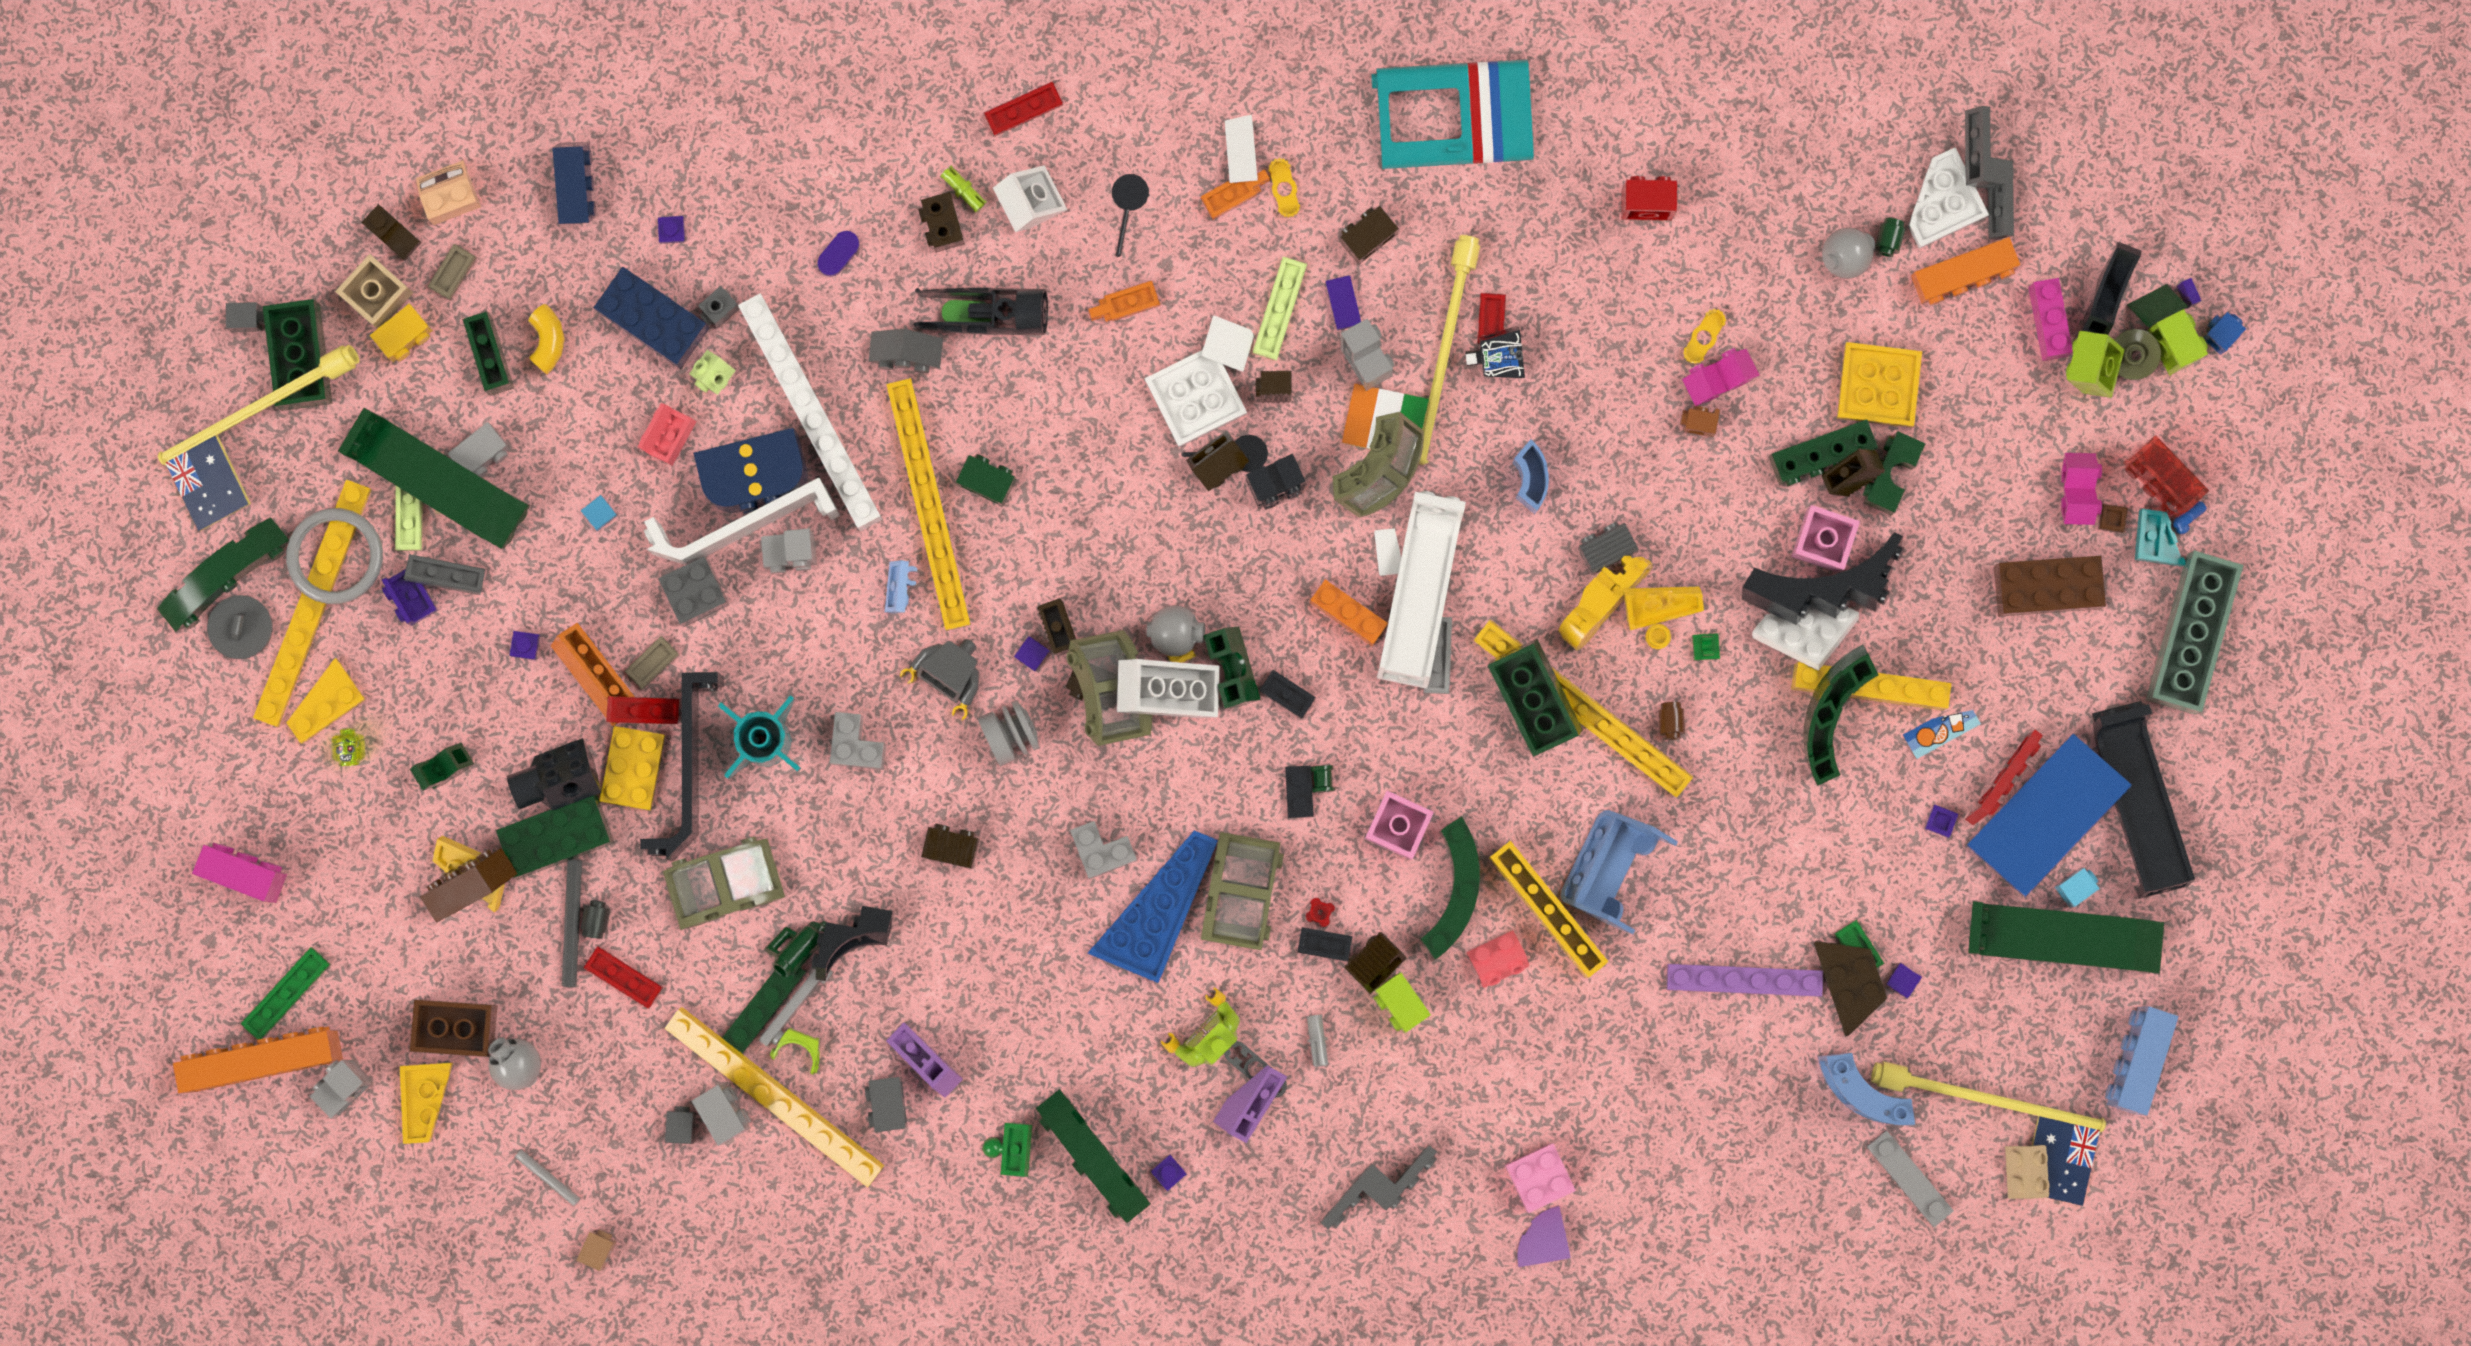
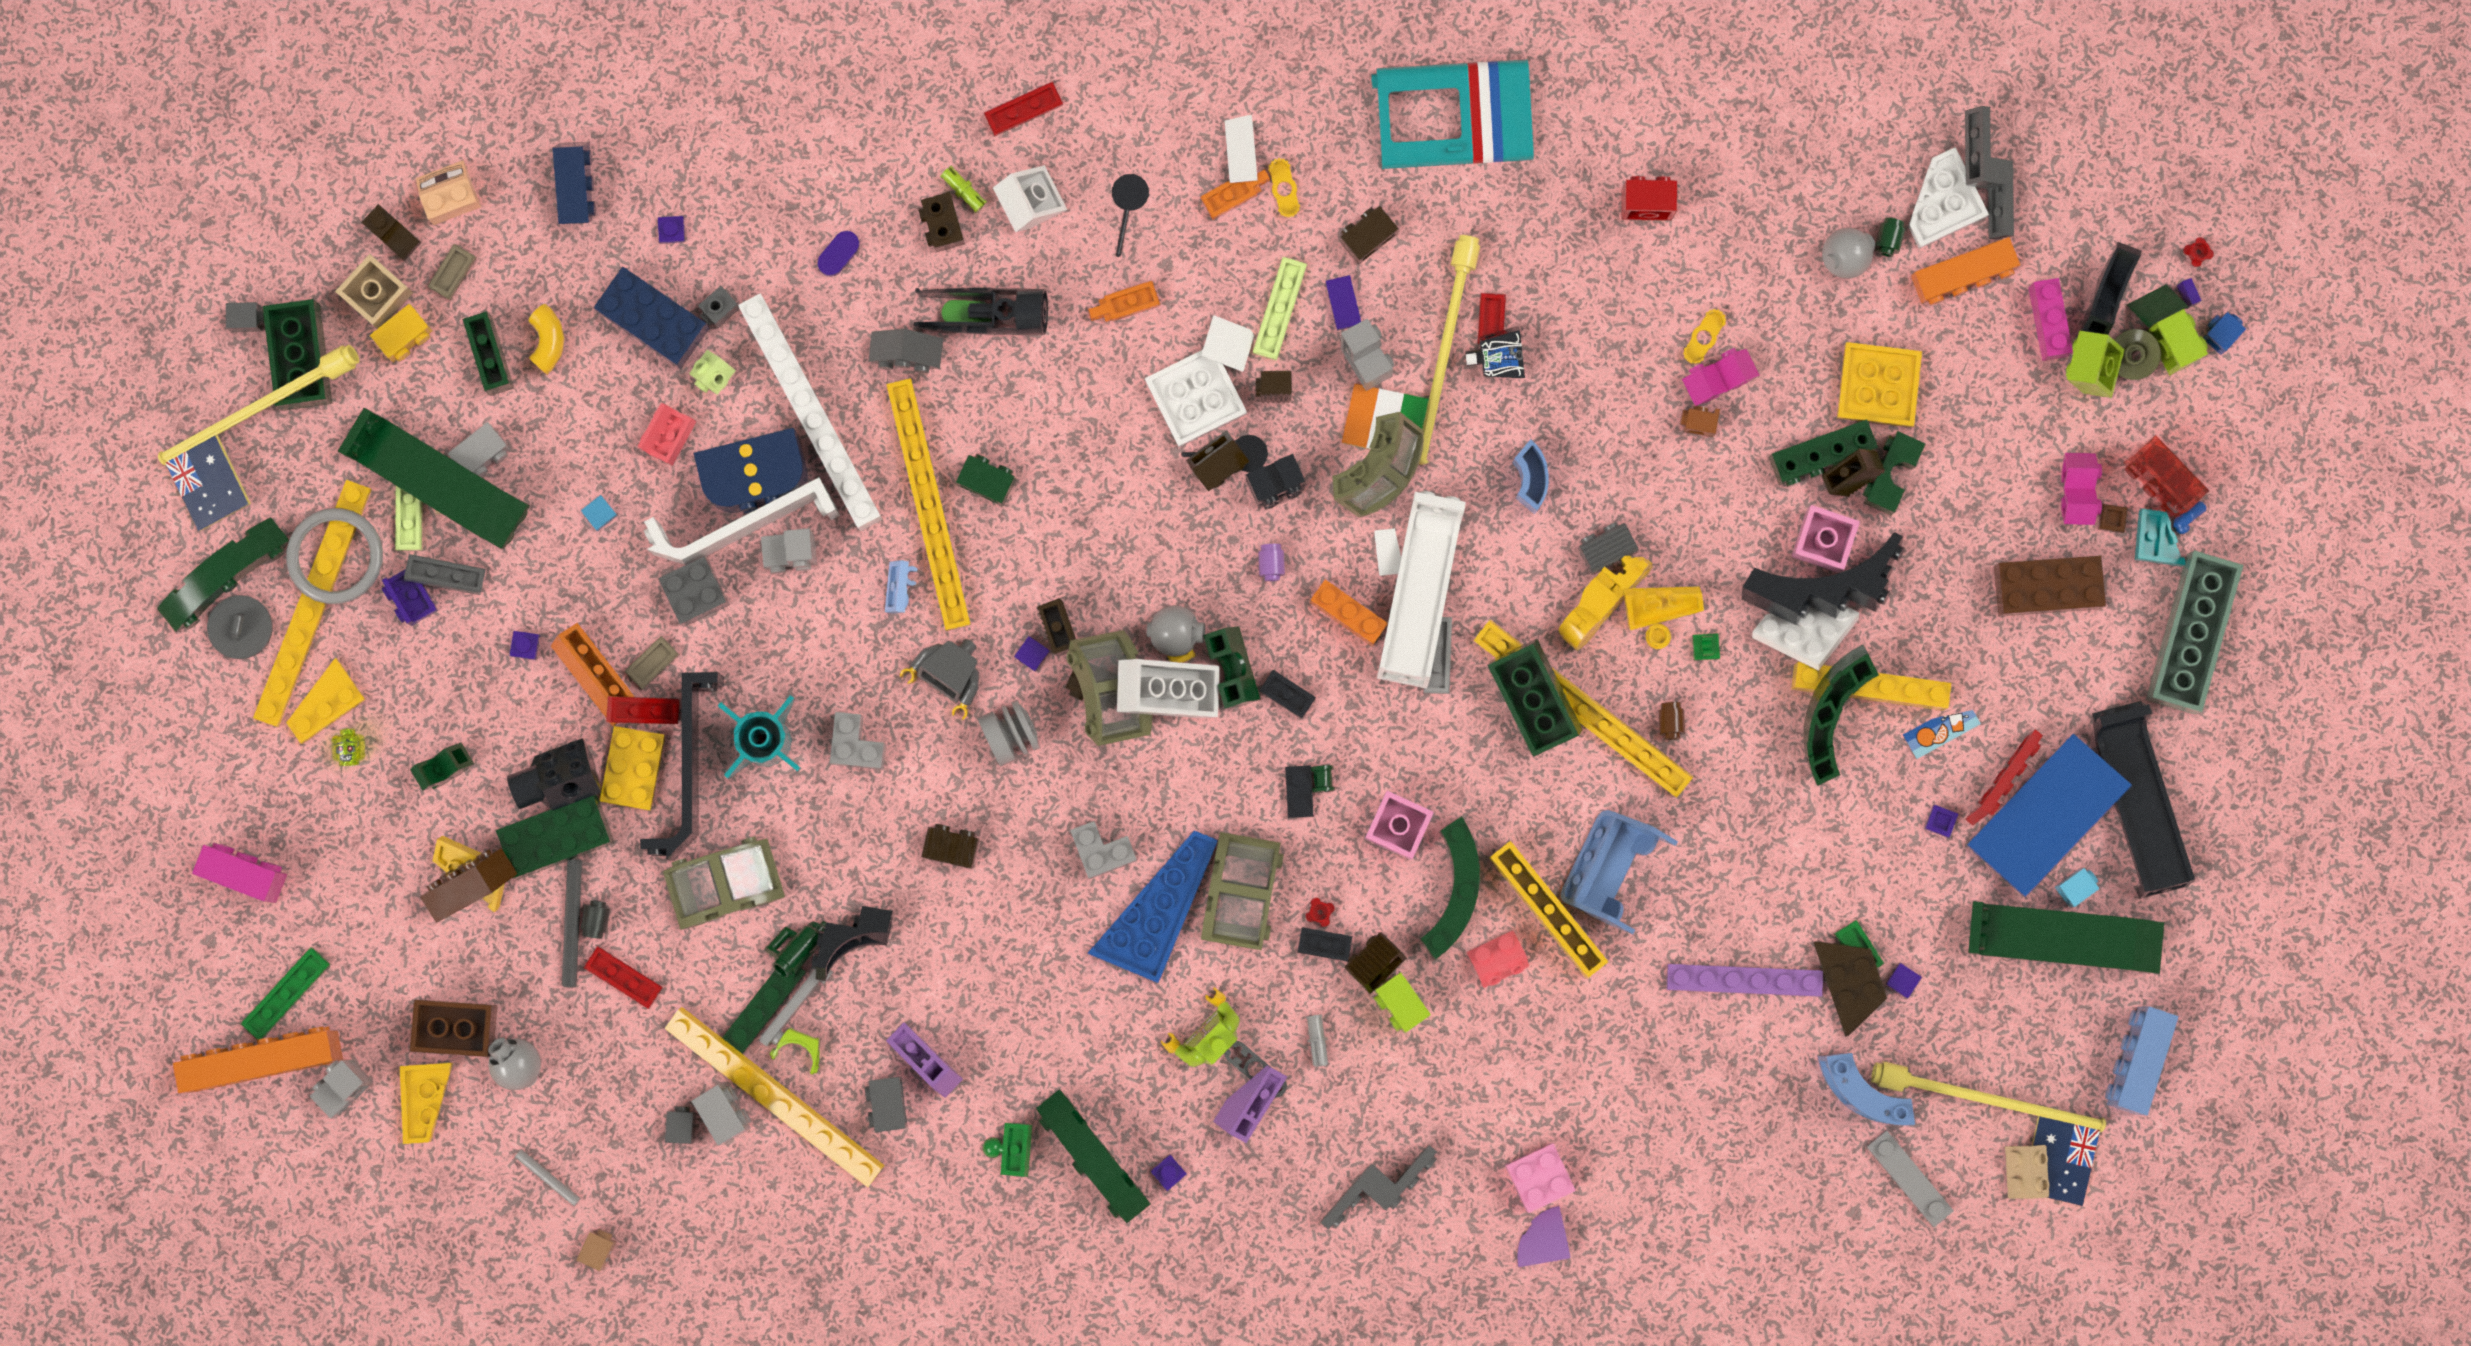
none -> medium lavender brick [1258,544,1285,581]
none -> red plate [2183,237,2214,267]

